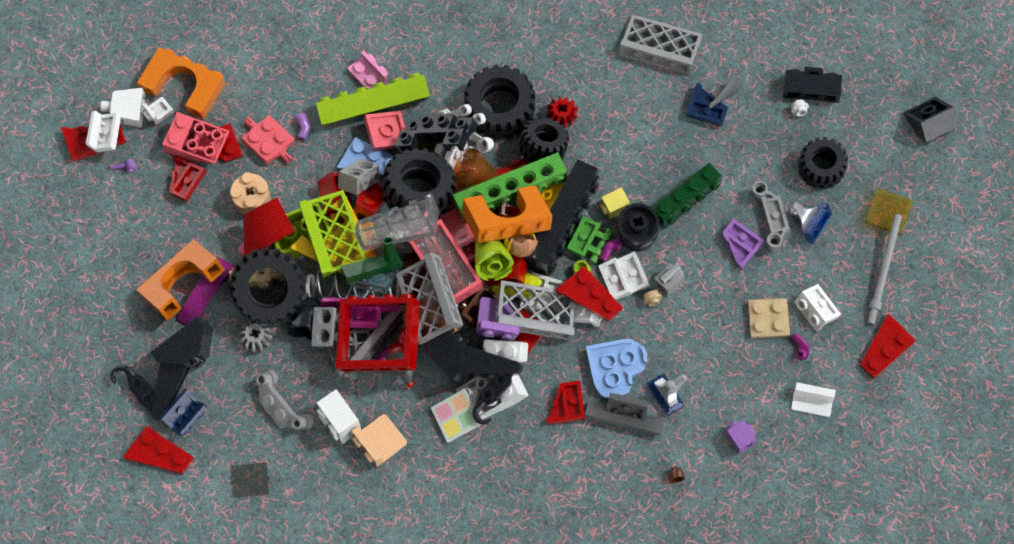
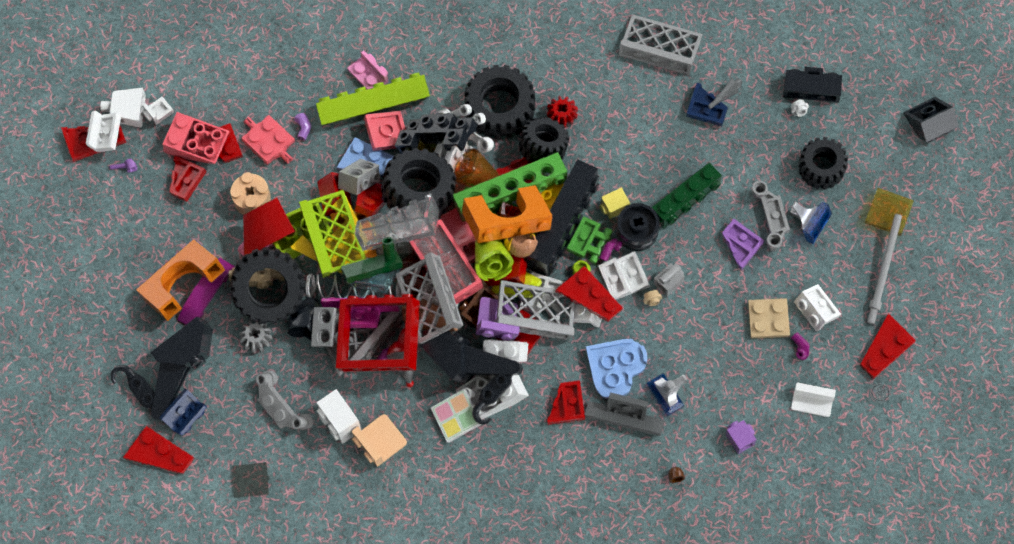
orange arch [137,47,226,120] -> none

